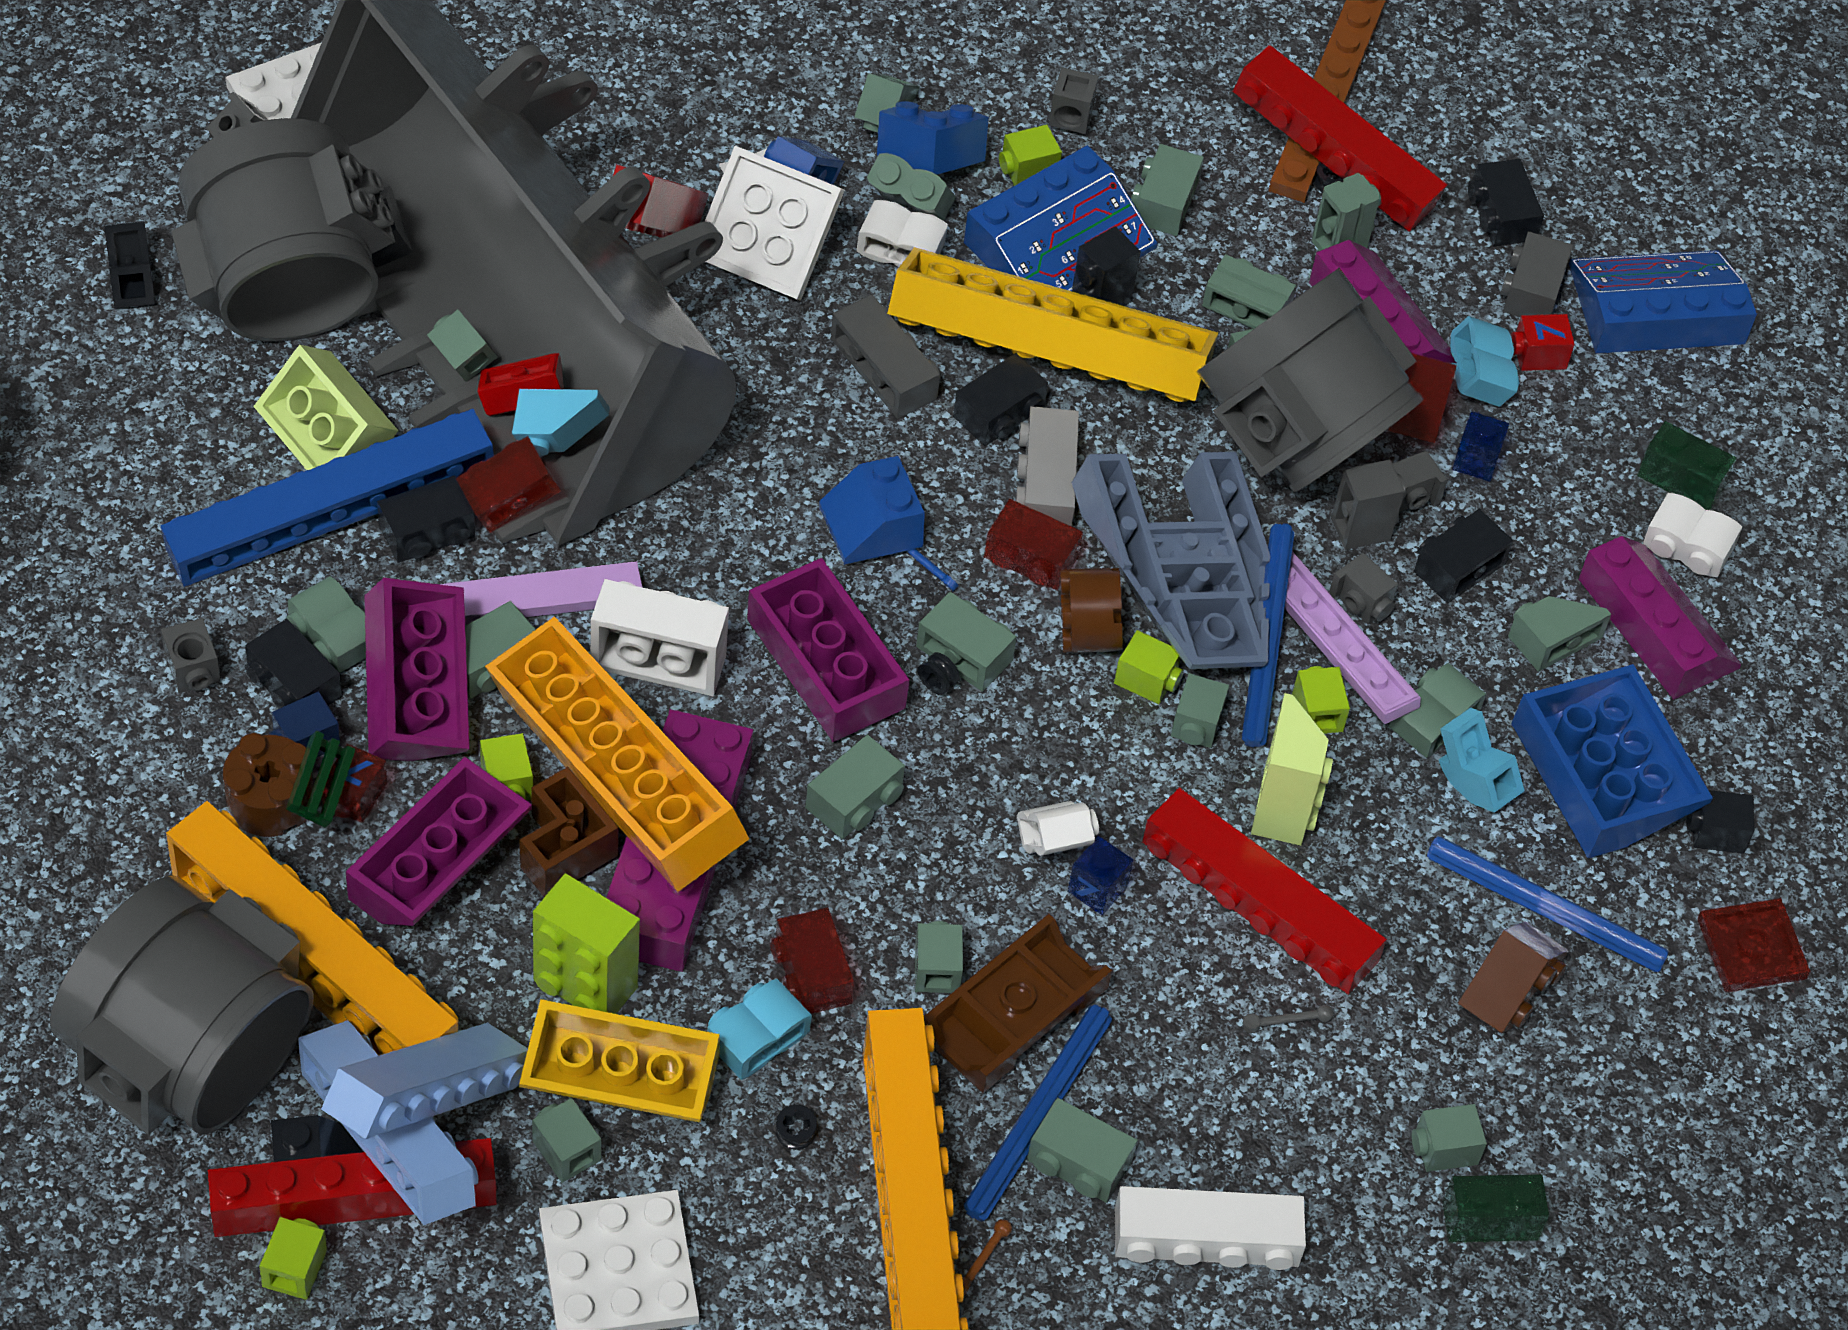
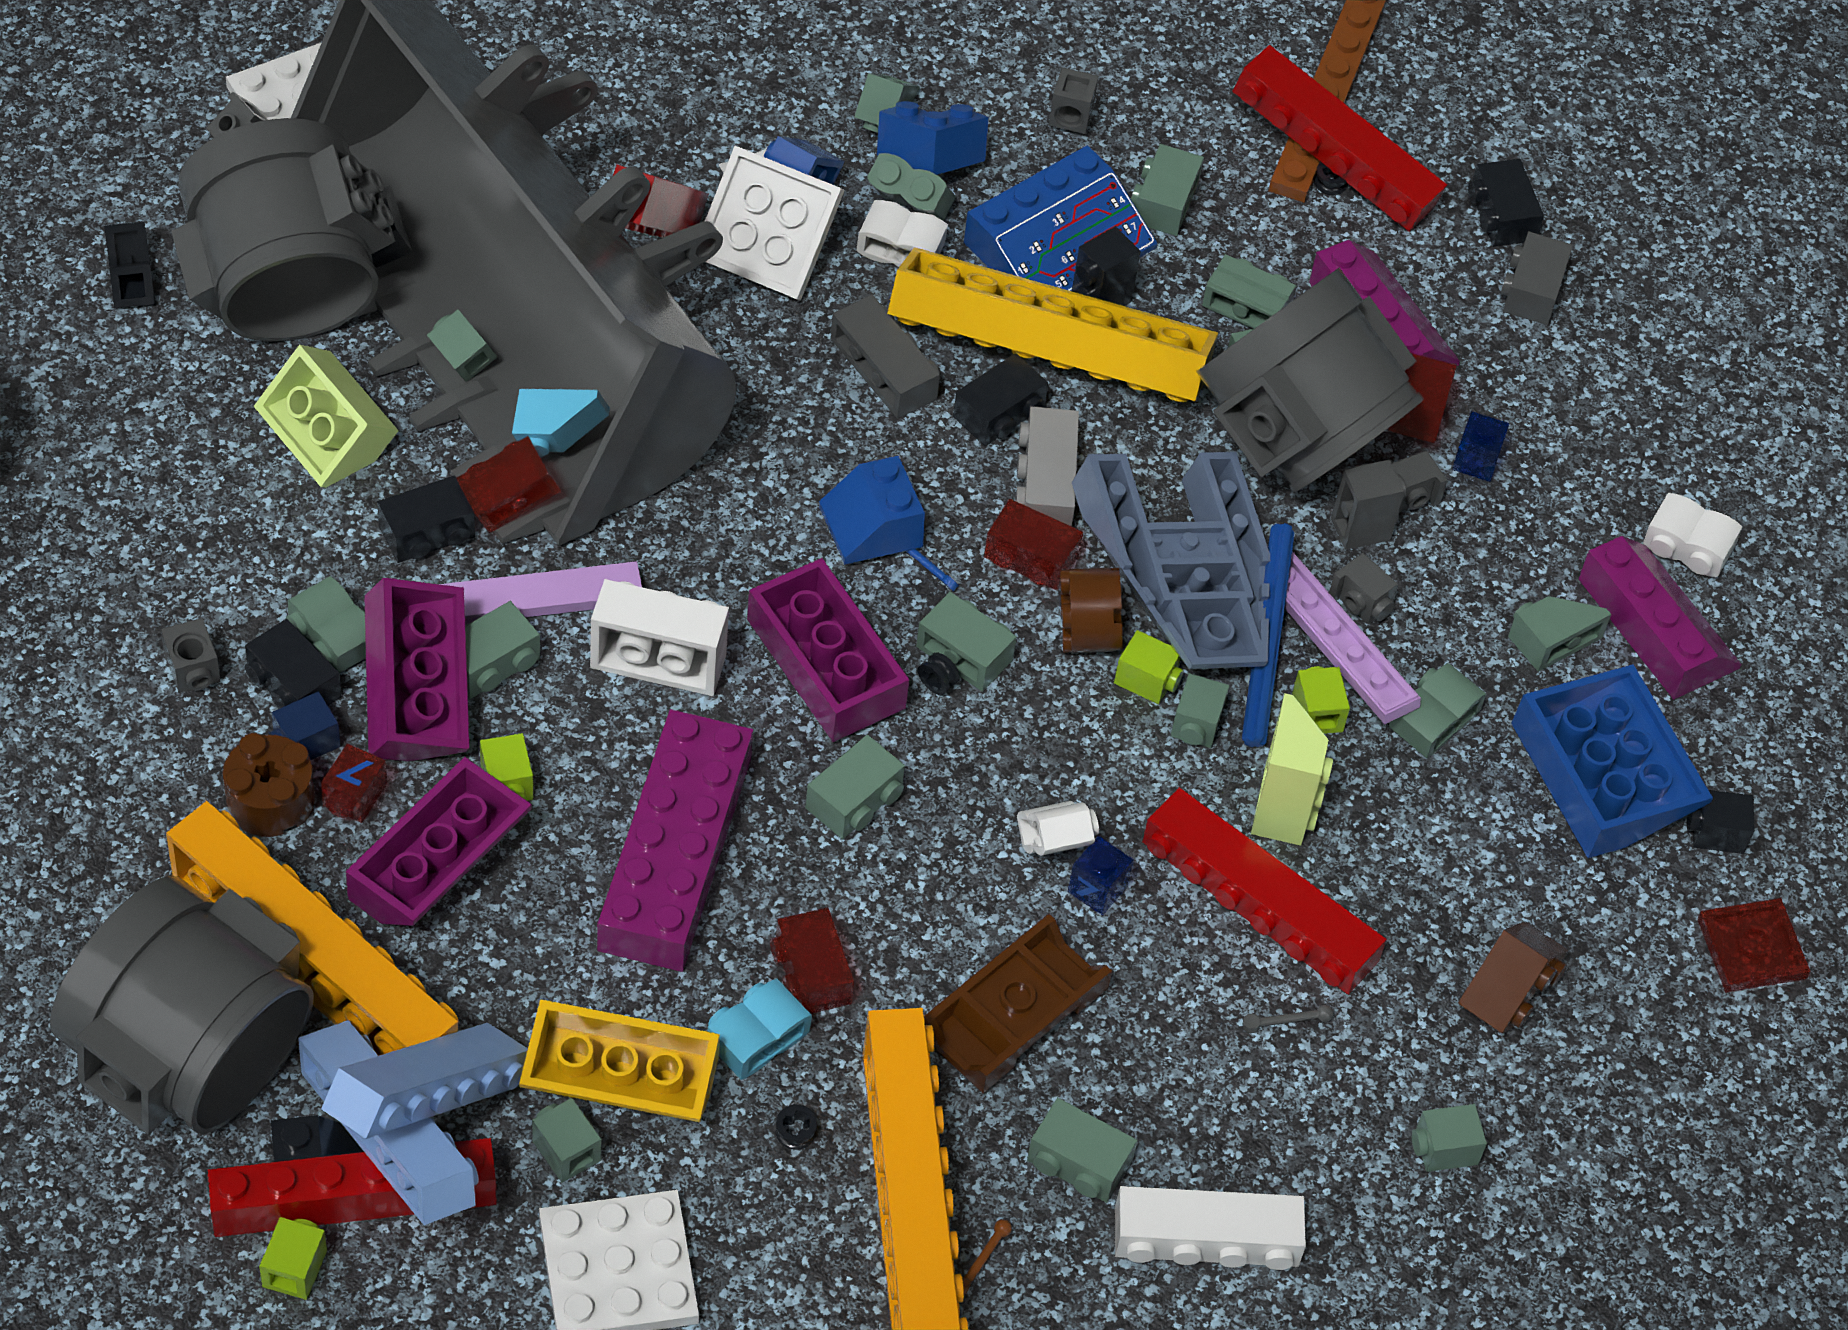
blue brick [160,409,496,587] -> none
dark green tile [286,730,355,828] -> none
red slope [477,353,564,416] -> none
light orange brick [485,616,750,892] -> none
reddish brown brick [520,767,618,897] -> none
lime brick [533,873,640,1014] -> none
sand green brick [915,921,963,993] -> none
blue axle [964,1004,1112,1222] -> none
lime brick [999,125,1062,186] -> none
sand green brick [1312,173,1381,251] -> none
black brick [1414,508,1513,604] -> none
blue axle [1427,836,1669,972] -> none
medium azure brick [1439,708,1525,813] -> none
clear green brick [1442,1174,1549,1242] -> none
medium azure brick [1450,316,1519,407] -> none
red brick [1511,314,1575,371] -> none
blue slope [1569,250,1757,353] -> none
clear green brick [1637,421,1737,510] -> none

